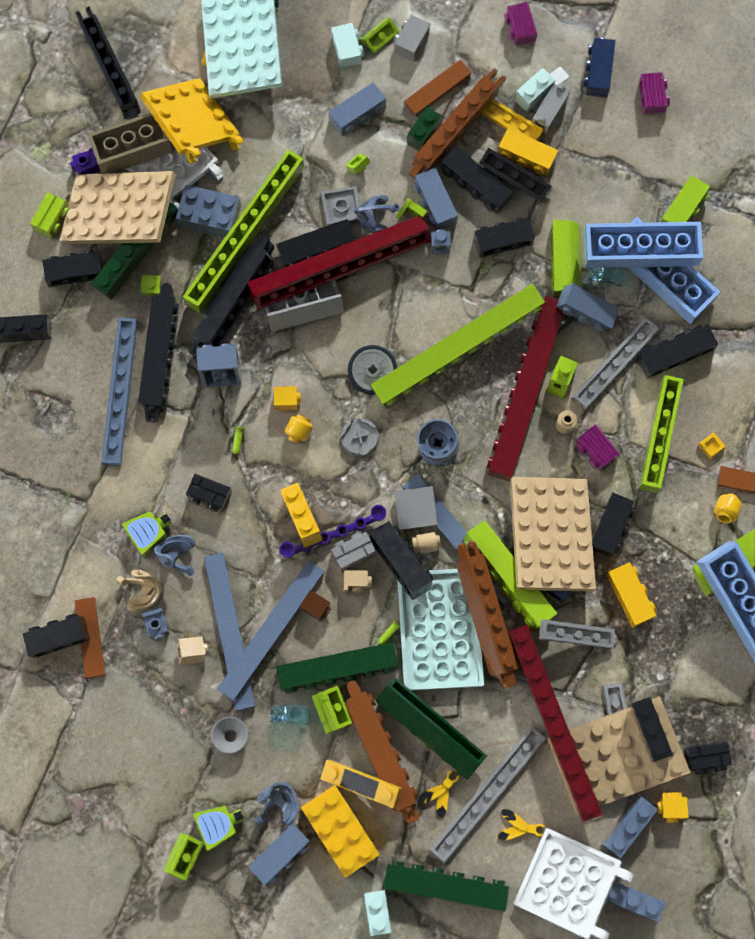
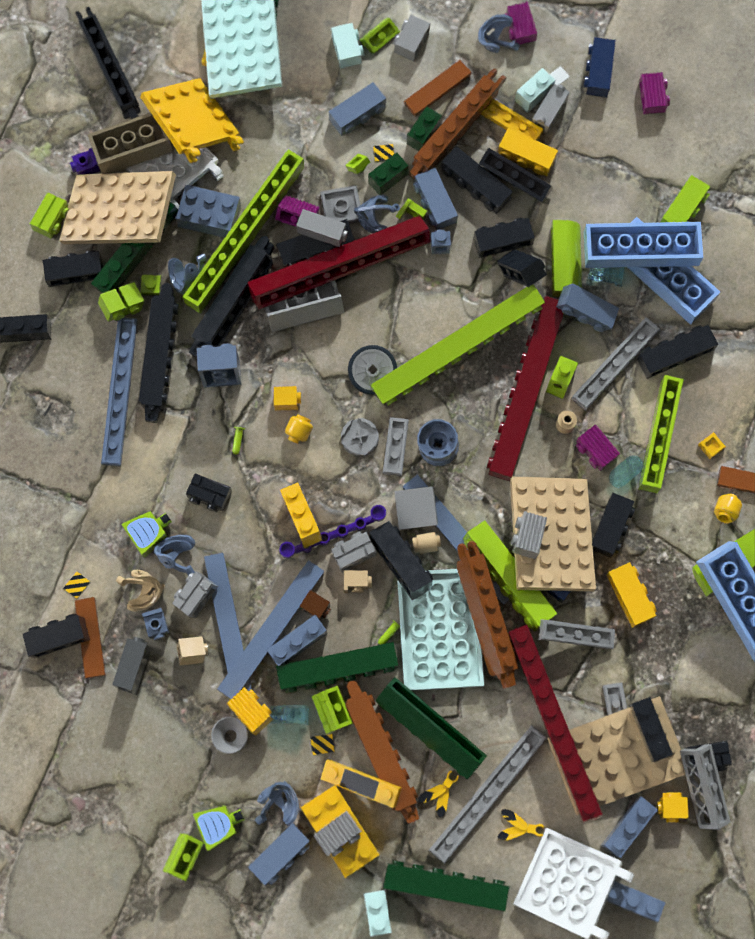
none -> sticker [63,572,90,599]
none -> lime piece [98,282,144,322]
none -> dark grey brick [112,637,152,695]
none -> sand blue helmet [168,254,206,295]
none -> light grey brick [173,571,218,618]
none -> yellow brick [227,687,273,736]
none -> sand blue brick [267,615,327,667]
none -> magenta brick [275,195,320,227]
none -> light grey brick [296,209,348,247]
none -> sticker [311,734,335,755]
none -> light grey brick [313,811,361,857]
none -> dark green brick [368,152,409,195]
none -> sticker [373,144,394,161]
none -> light grey tile [383,417,409,476]
none -> sand blue helmet [478,14,520,53]
none -> black brick [496,249,547,287]
none -> light grey brick [511,511,547,559]
none -> clear light blue tile [609,455,643,488]
none -> light grey fence [680,744,730,830]

